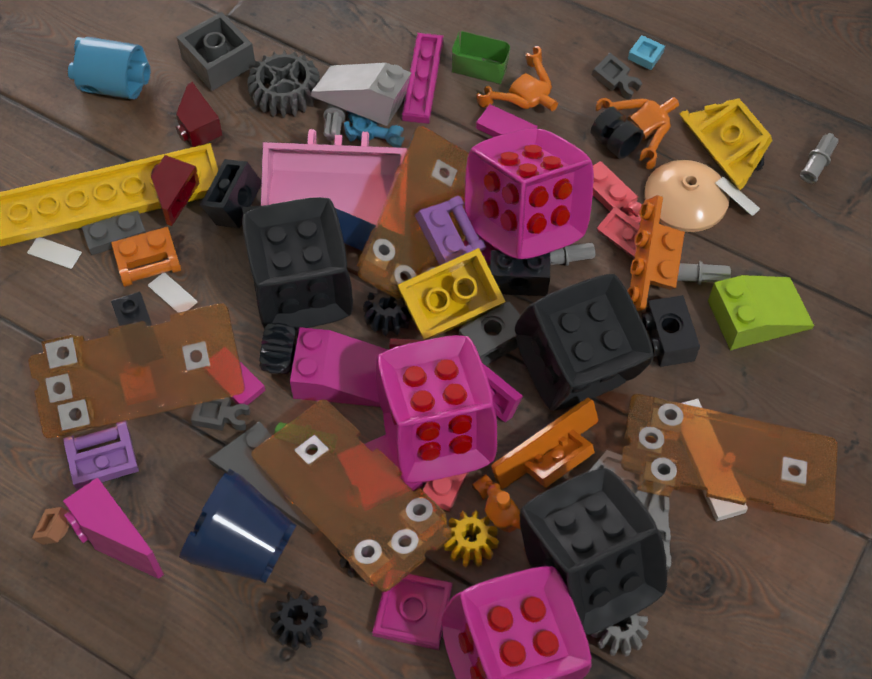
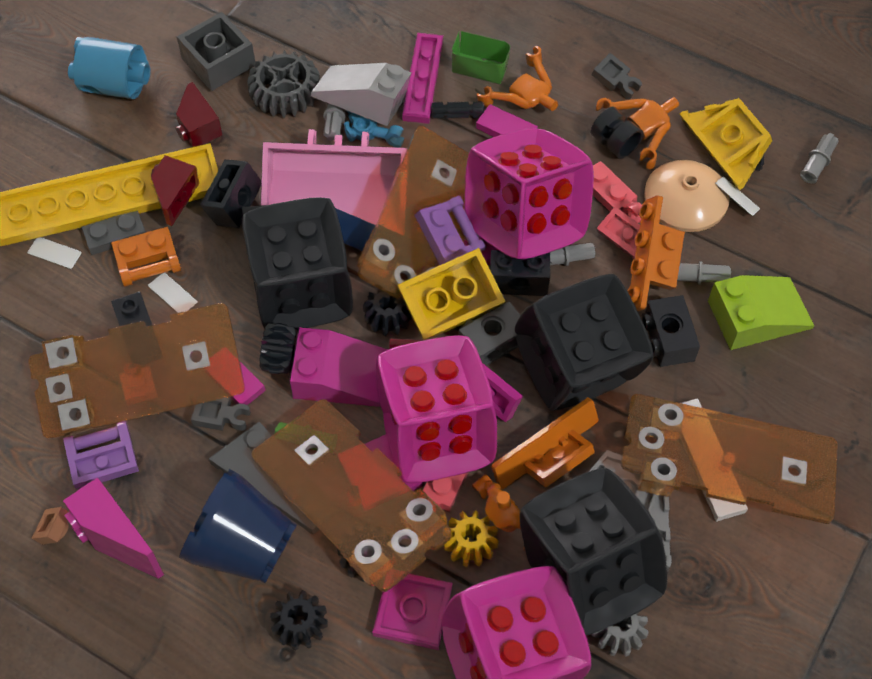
medium azure plate [628,35,665,70] -> none
none -> black axle [431,101,485,118]

